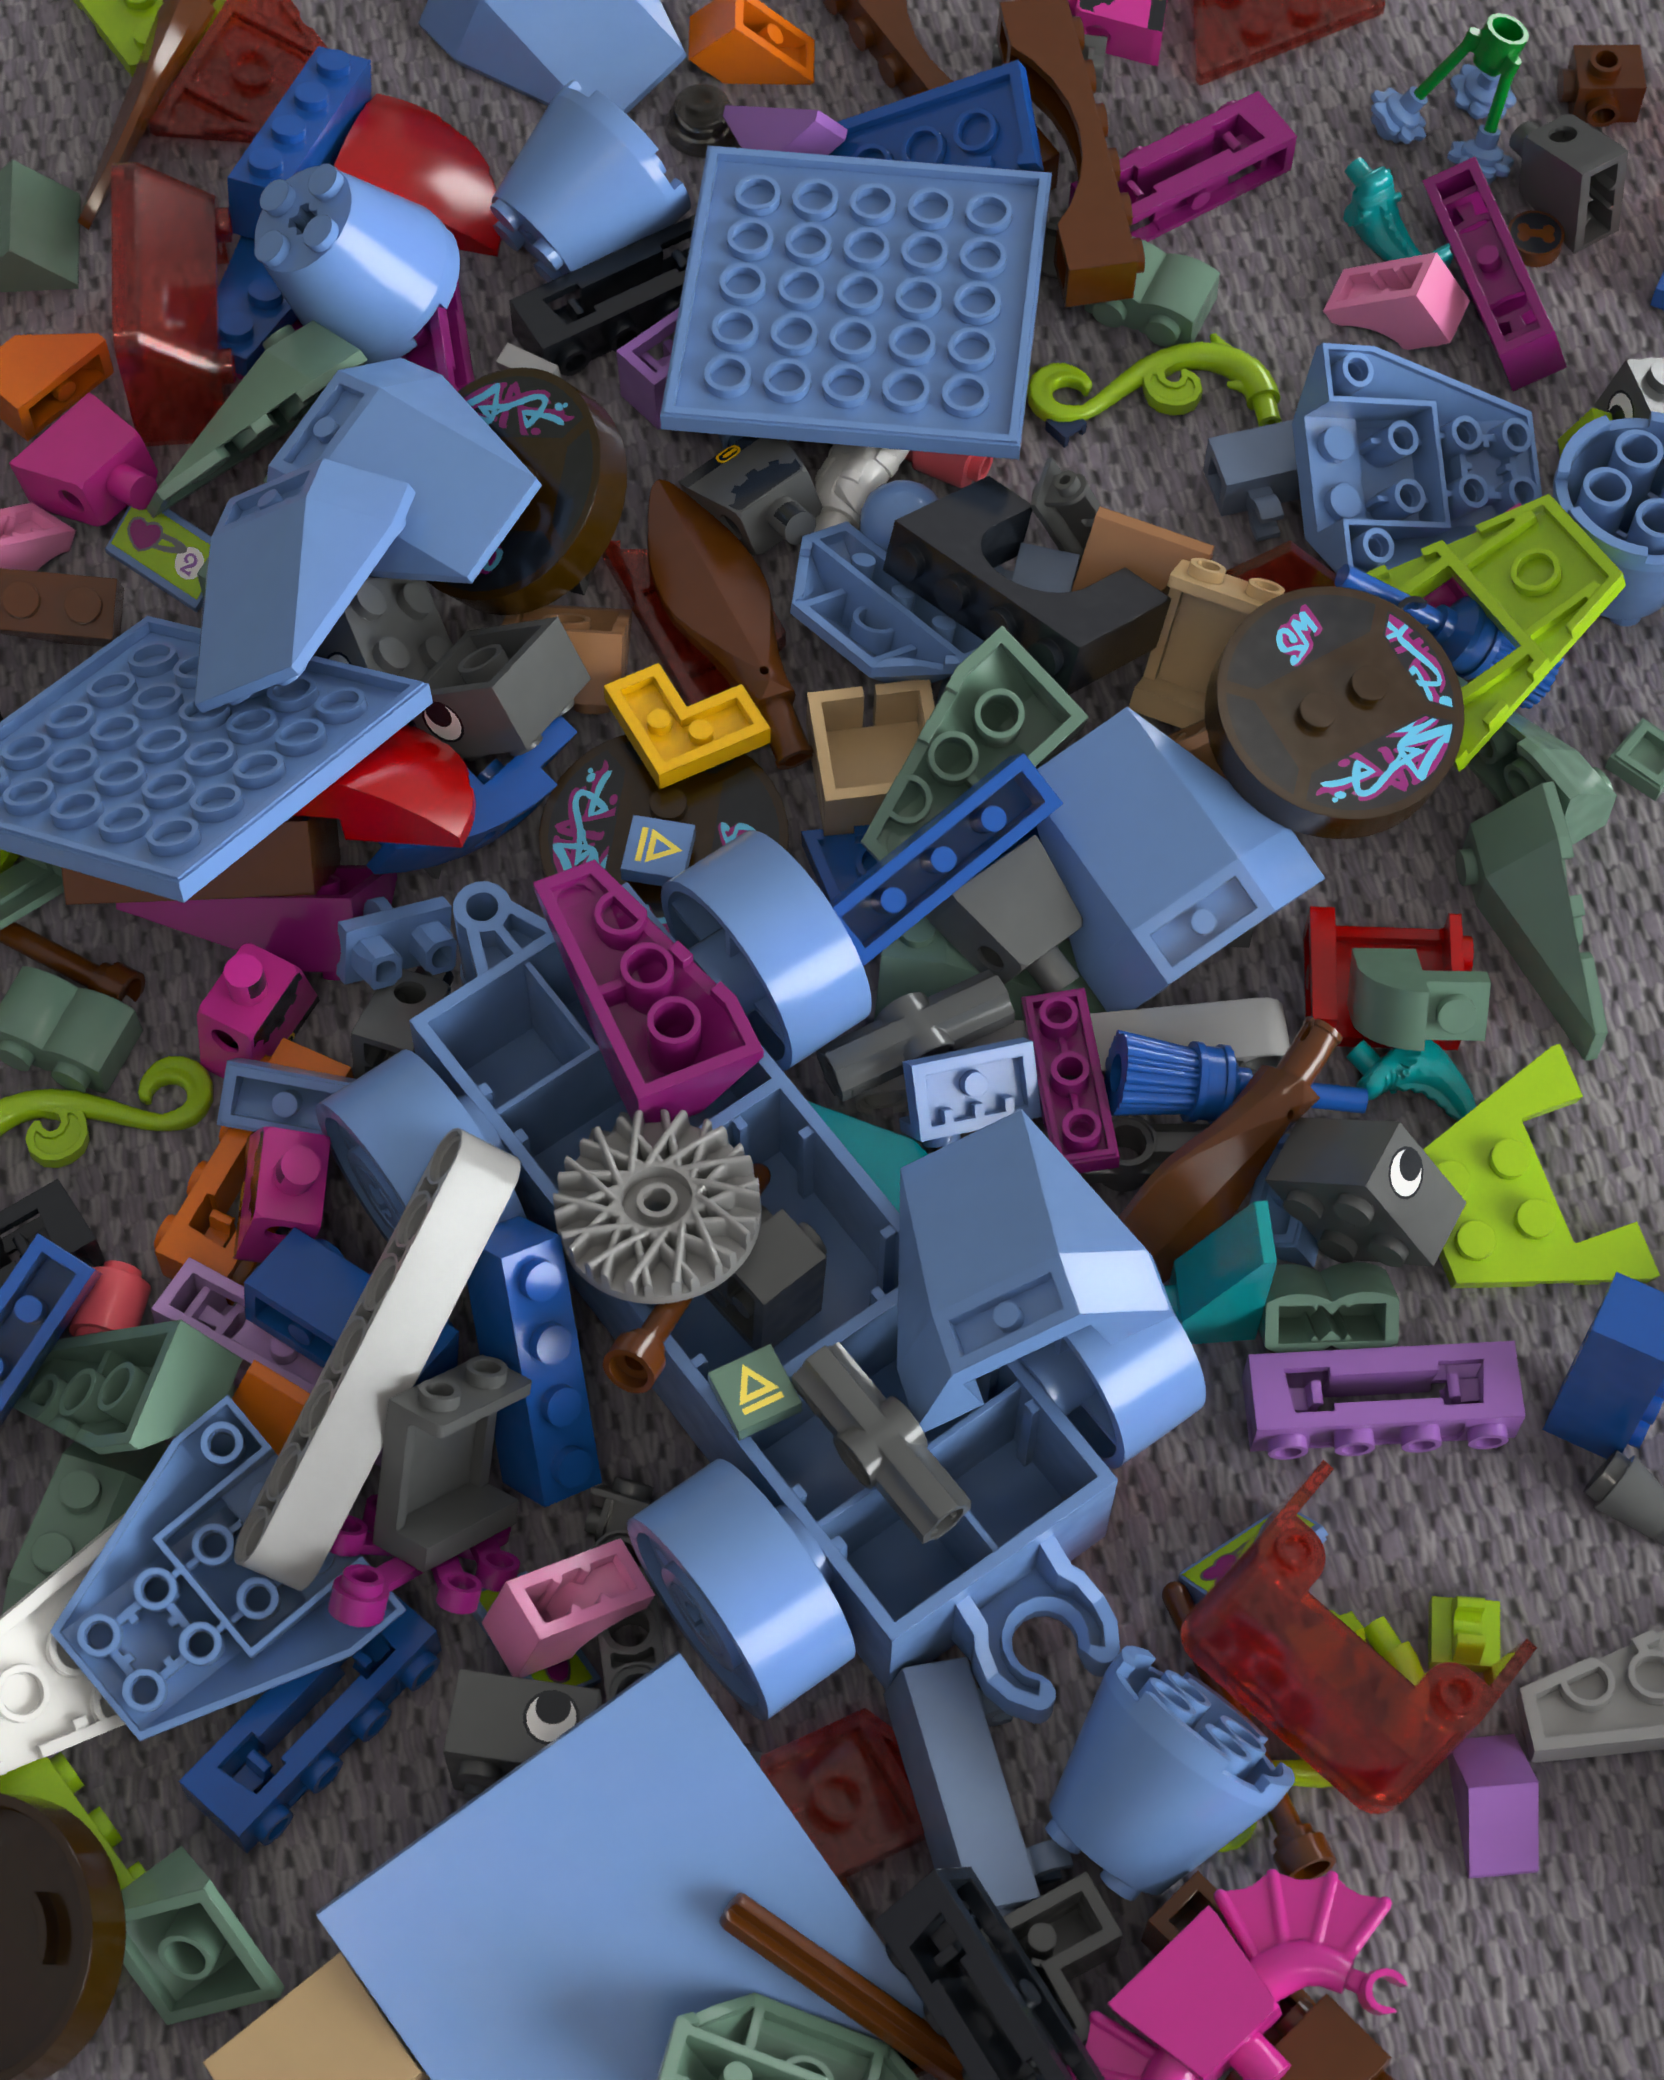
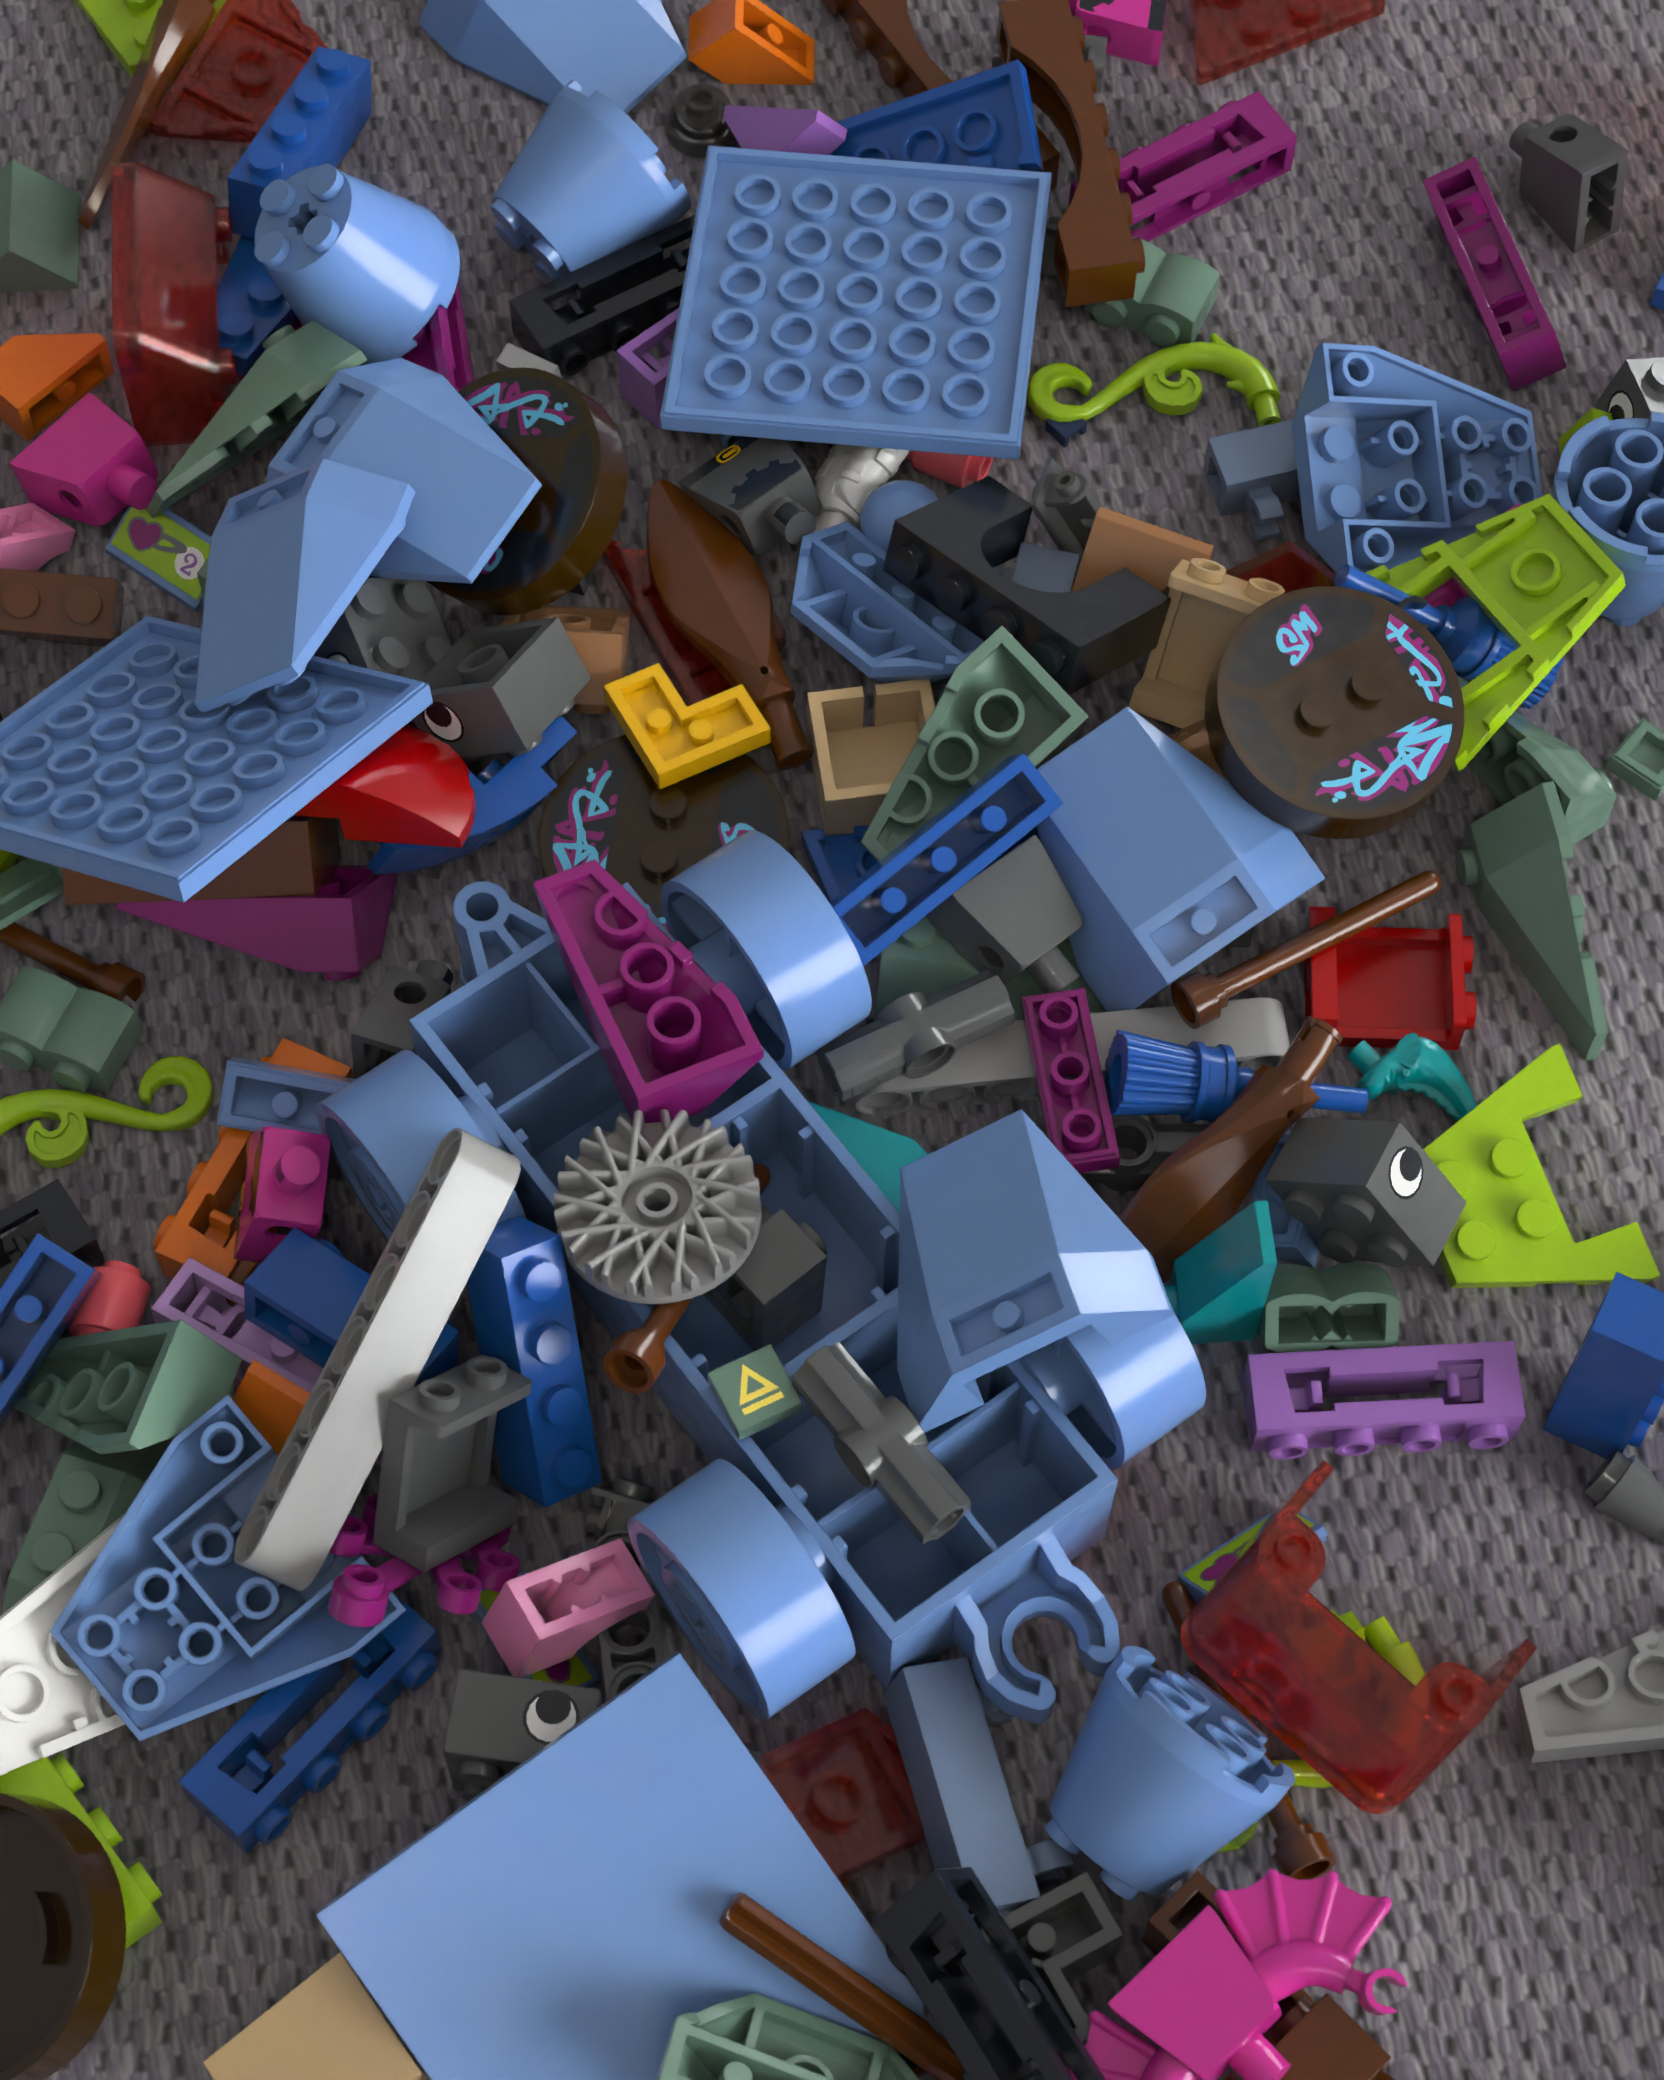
sand green slope [121,1845,285,2025] -> none
dark pink torso [197,942,320,1079] -> none
red brick [334,93,502,257] -> none
medium blue hips [336,896,457,990] -> none
medium blue tile [621,815,696,886] -> none
medium blue bracket [899,1037,1042,1148] -> none
bright pink arch [1323,252,1470,350] -> none
teal animal [1343,157,1454,268] -> none
sand green brick [1347,948,1491,1051] -> none
plant [1371,13,1529,185] -> none
lime tile [1428,1596,1500,1674] -> none
medium lavender slope [1445,1734,1539,1879] -> none
tile [1508,210,1565,267] -> none
reddish brown brick [1557,45,1647,127] -> none
none -> reddish brown piece [1171,870,1441,1029]

